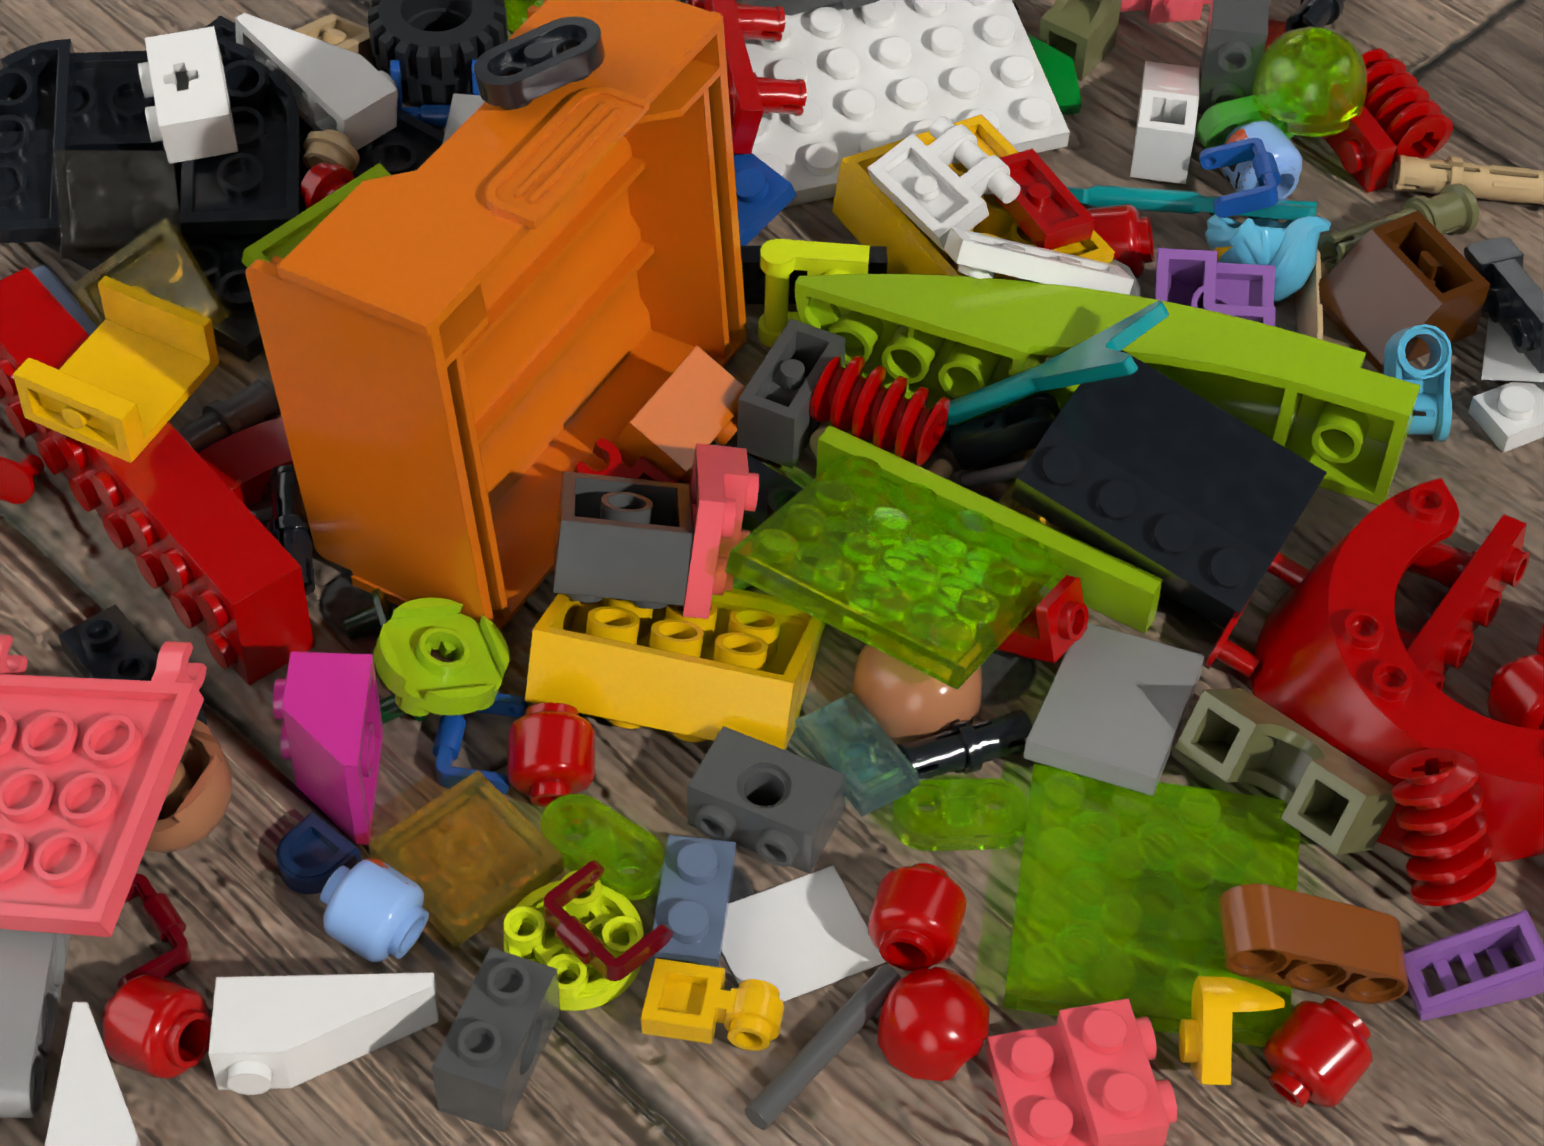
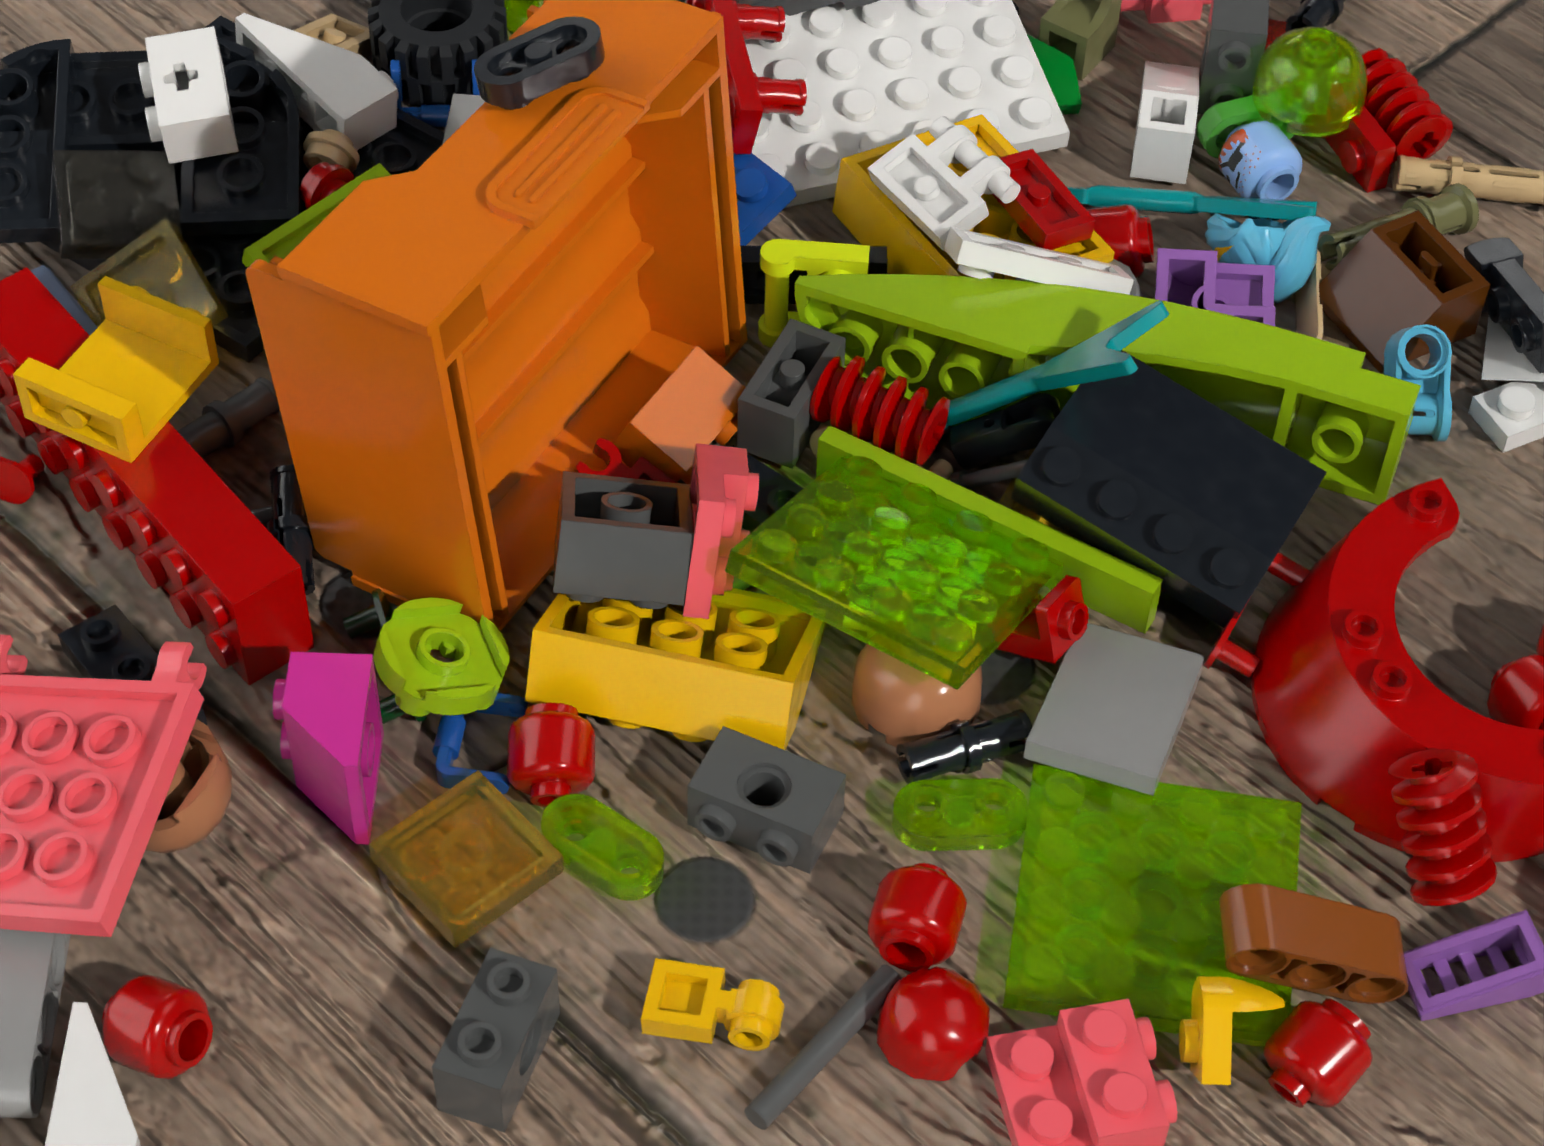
dark red piece [118,874,191,989] -> none
red slope [198,417,294,505] -> none
white slope [209,973,439,1095] -> none
dark blue tile [276,812,362,894] -> none
light blue head [320,857,429,963] -> none
neon yellow tile [504,870,644,1011] -> none
dark red piece [543,860,673,981] -> none
sand blue plate [649,835,736,967] -> none
white sticker [722,865,887,1002] -> none
clear light blue plate [795,692,920,817] -> none
olive arch [1175,688,1397,856] -> none
blue piece [1199,138,1281,218] -> none
red plate [1398,514,1530,691] -> none

